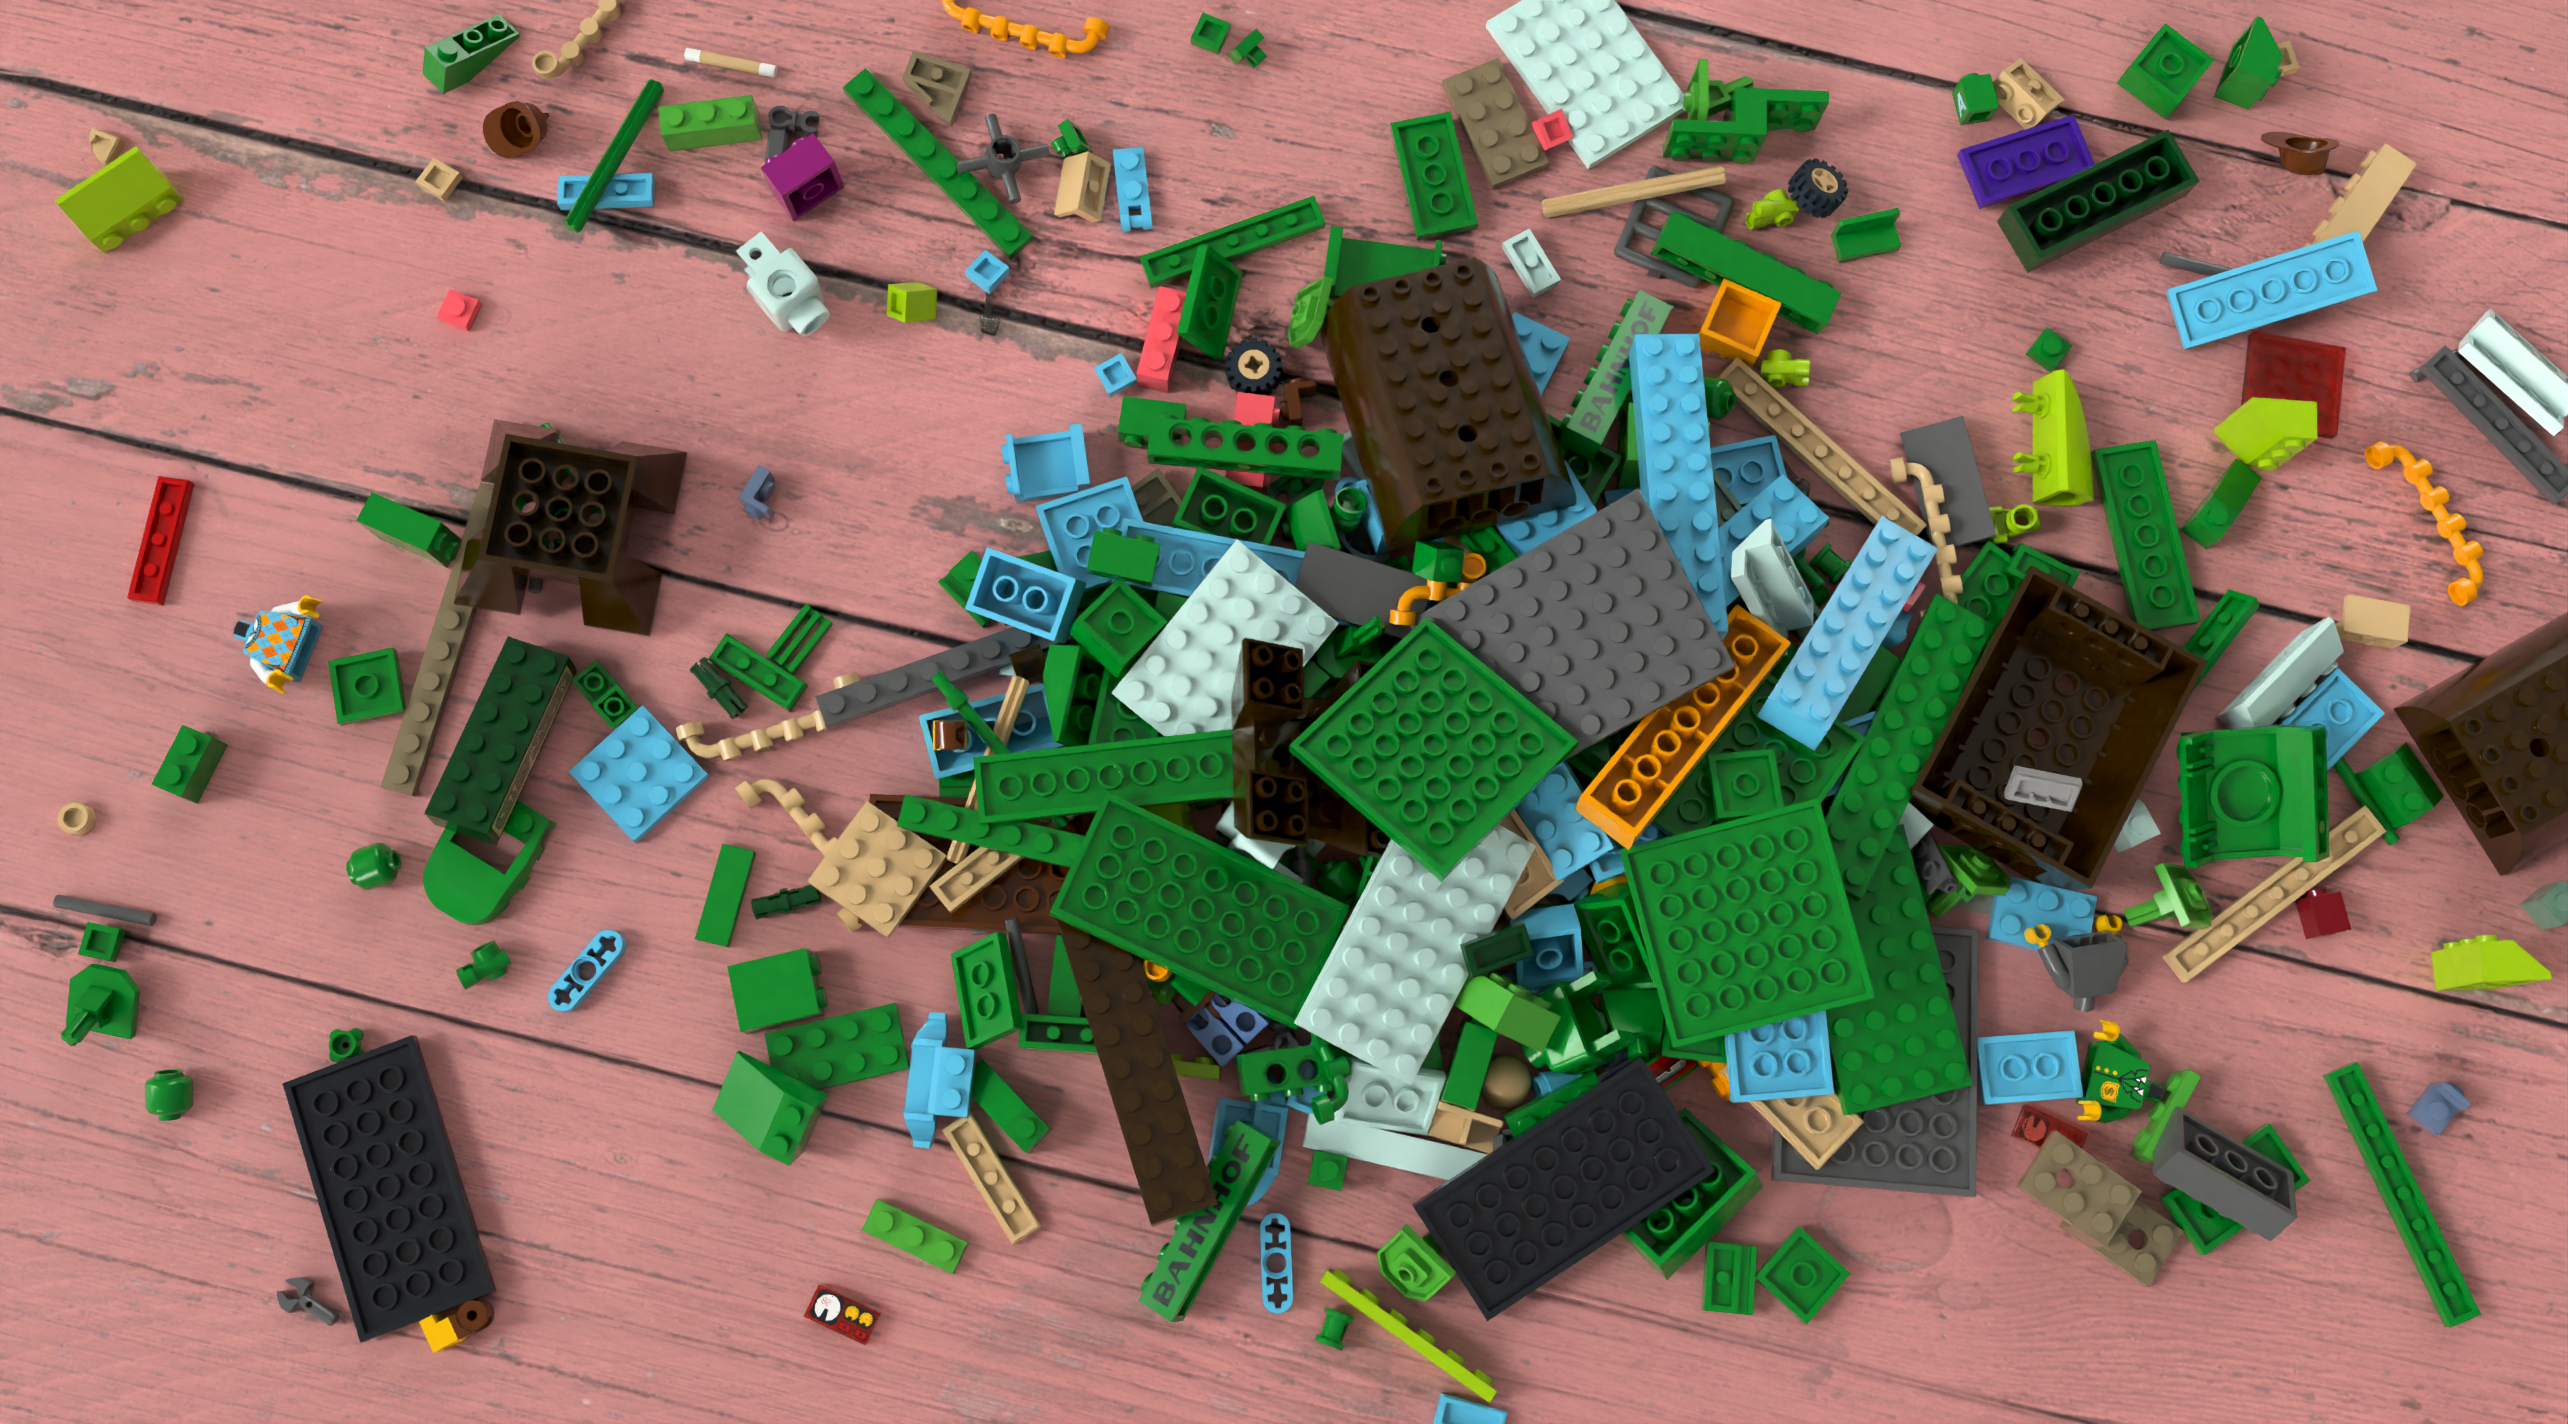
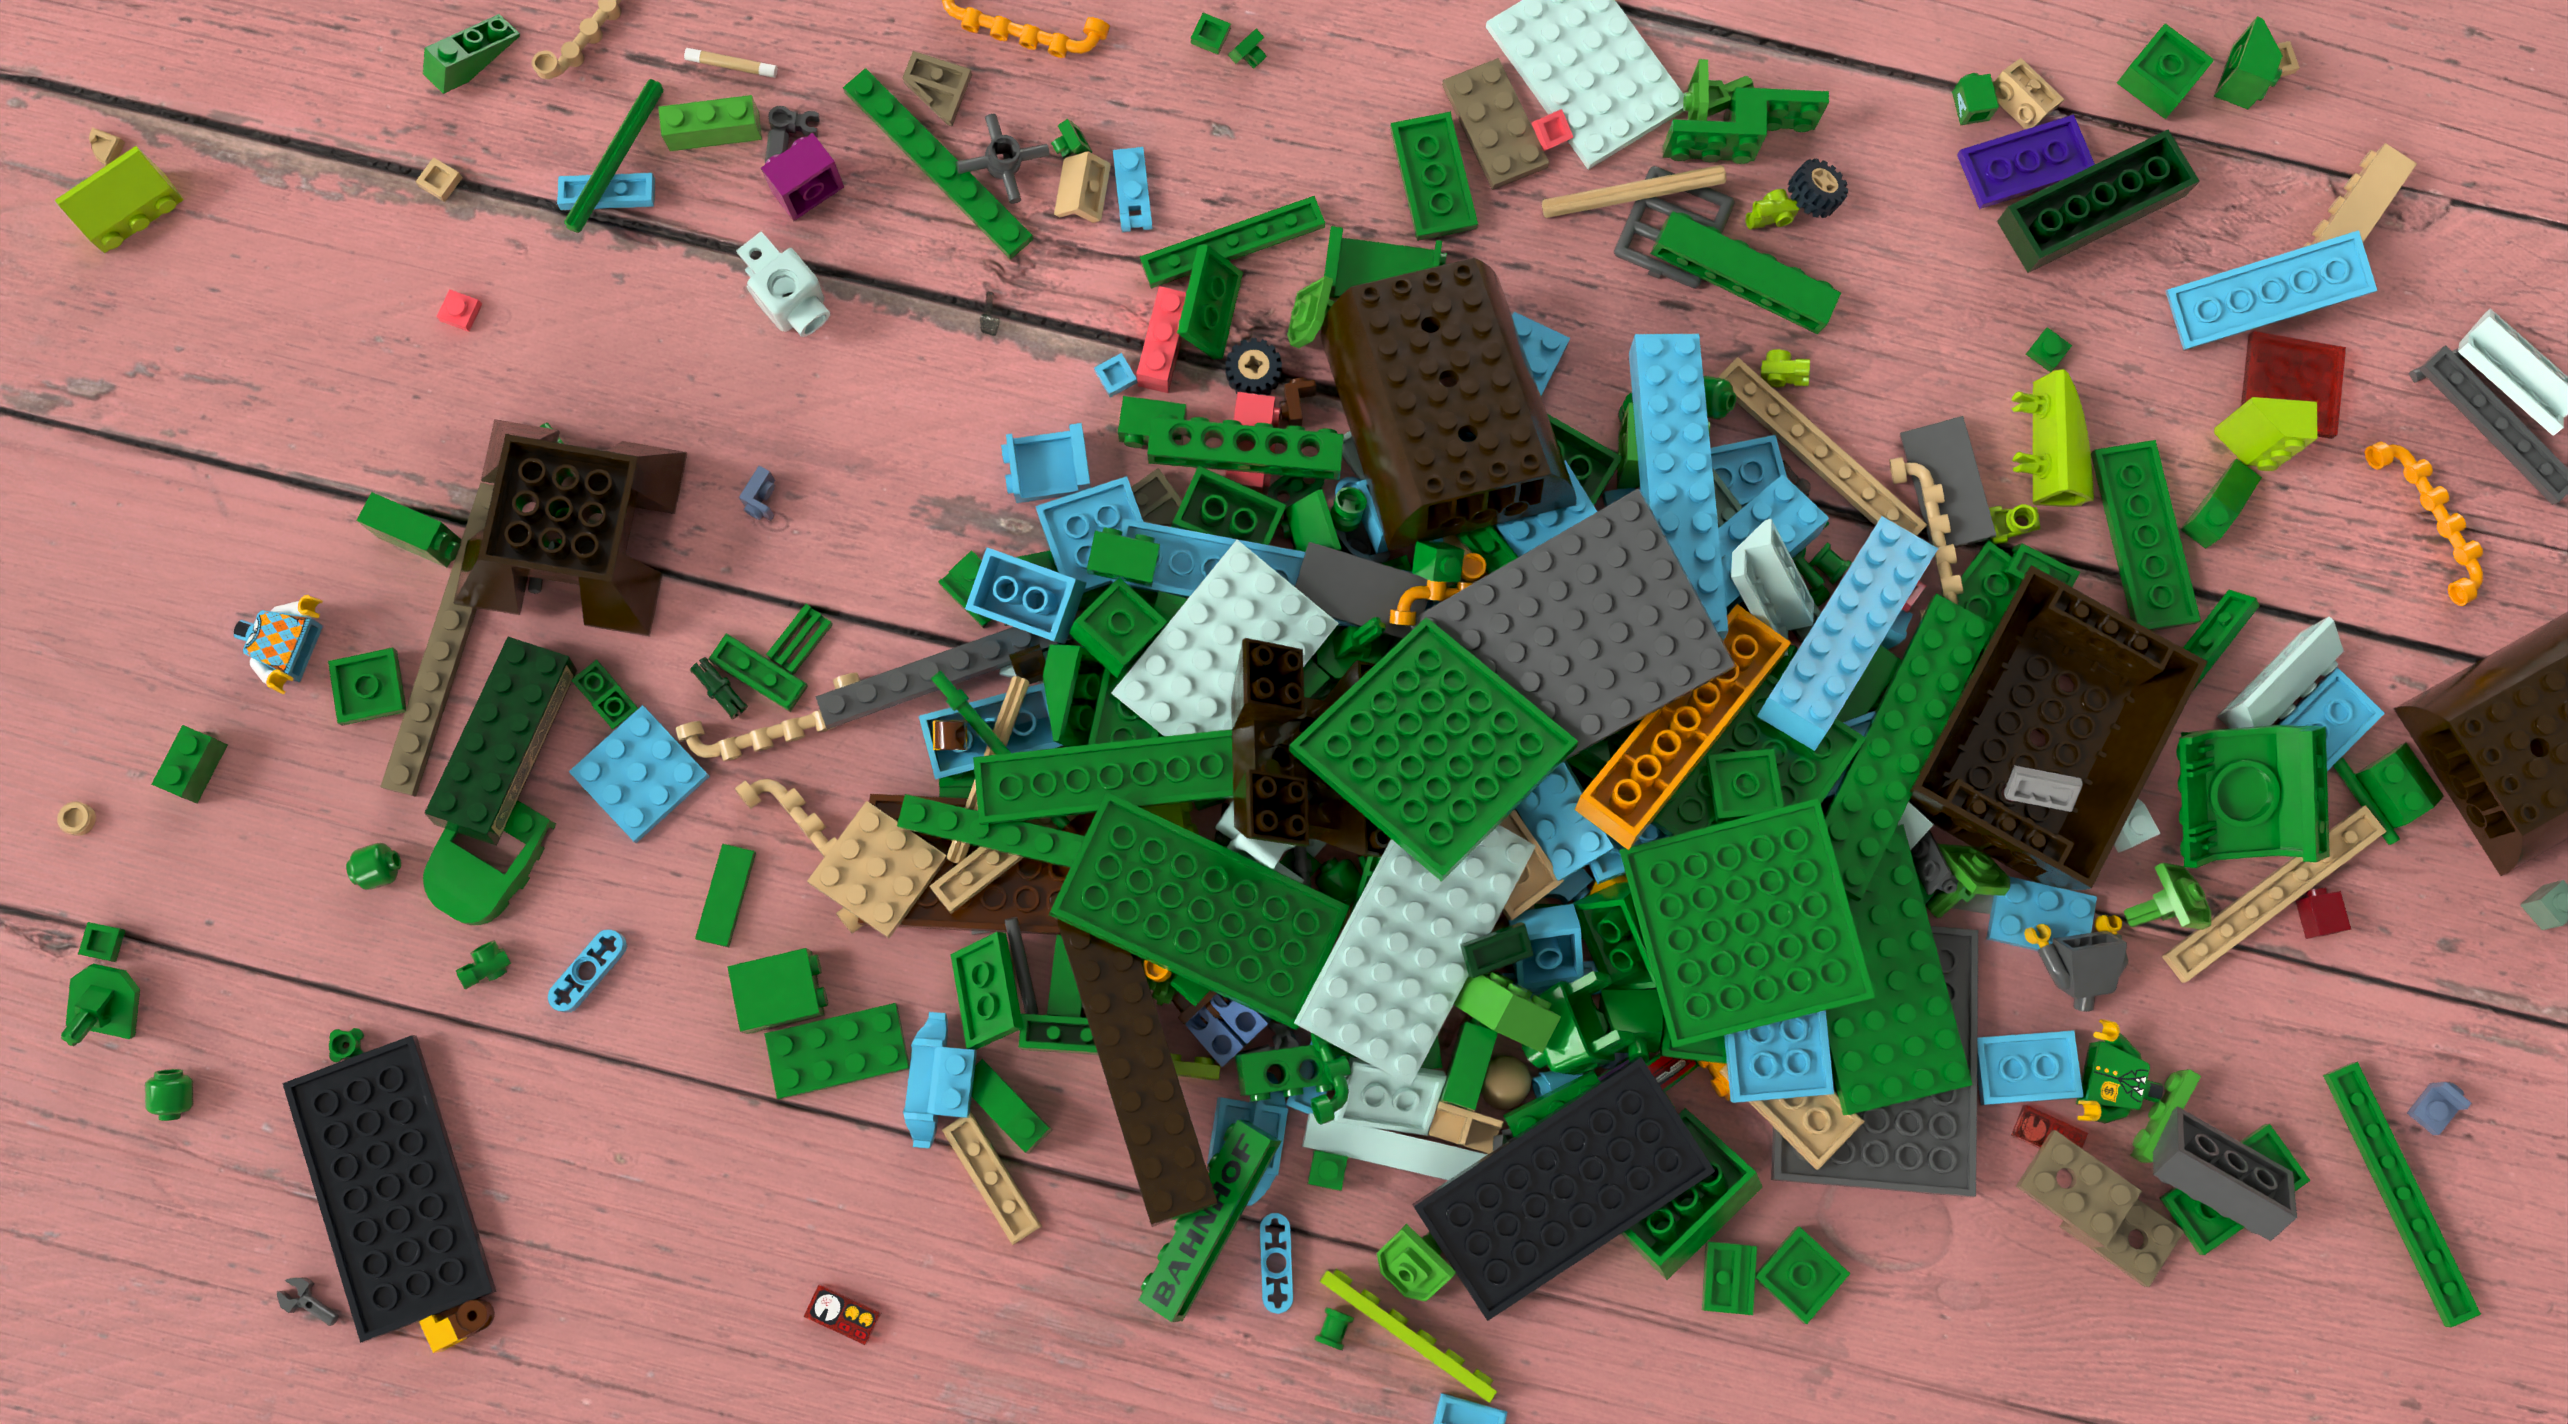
dark grey bar [53,894,157,926] -> none
red tile [127,476,194,606] -> none
reddish brown piece [483,101,550,159] -> none
green slope [712,1051,828,1166] -> none
dark green pin [751,885,822,920] -> none
bright green plate [862,1199,969,1274] -> none
lime panel [887,282,937,323] -> none
medium azure plate [965,250,1010,294] -> none
light aqua plate [1502,228,1561,298] -> none
green brick [1558,289,1673,461] -> none
light orange piece [1698,278,1782,368] -> none
green panel [1831,208,1901,263] -> none
dark grey bar [2159,252,2232,276] -> none
reddish brown piece [2261,132,2339,175] -> none
tan panel [2335,595,2410,649] -> none
lime slope [2431,935,2552,991] -> none

